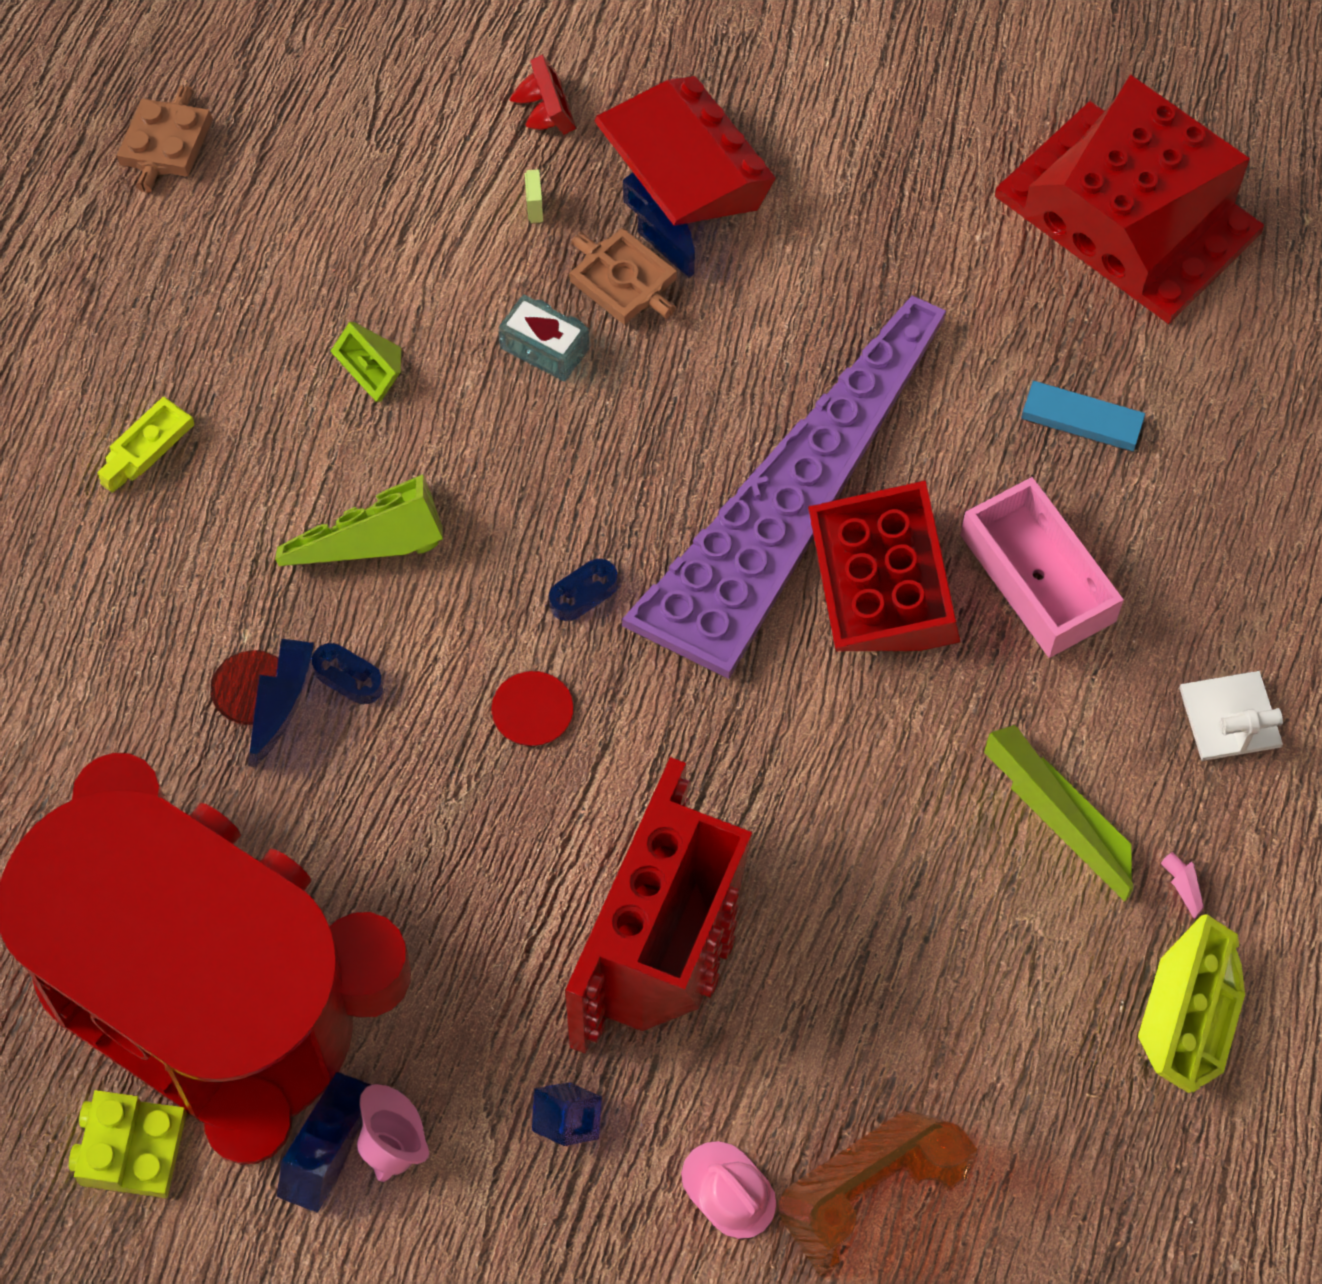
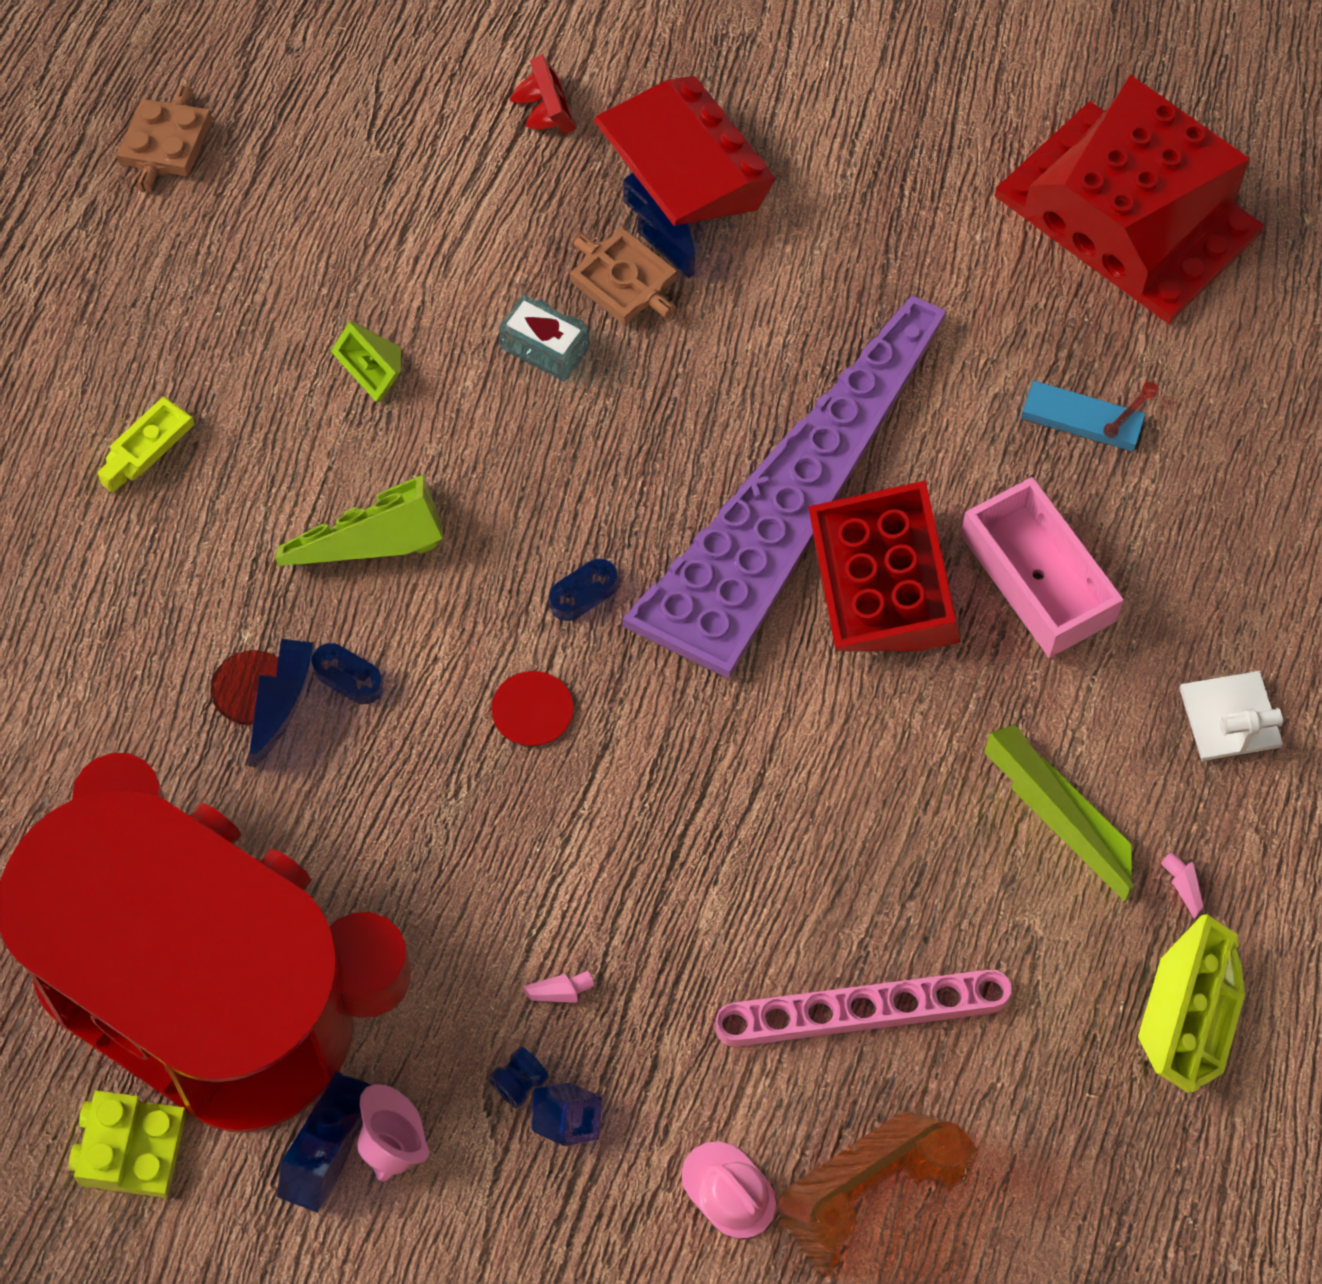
red tile [204,1077,292,1165] -> none
yellowish green tile [524,170,543,223] -> none
red wedge [565,757,752,1054] -> none
none -> clear blue wheel [488,1046,549,1108]
none -> bright pink bar [522,971,594,1003]
none -> bright pink beam [715,970,1011,1047]
none -> clear red hinge [1103,382,1158,438]

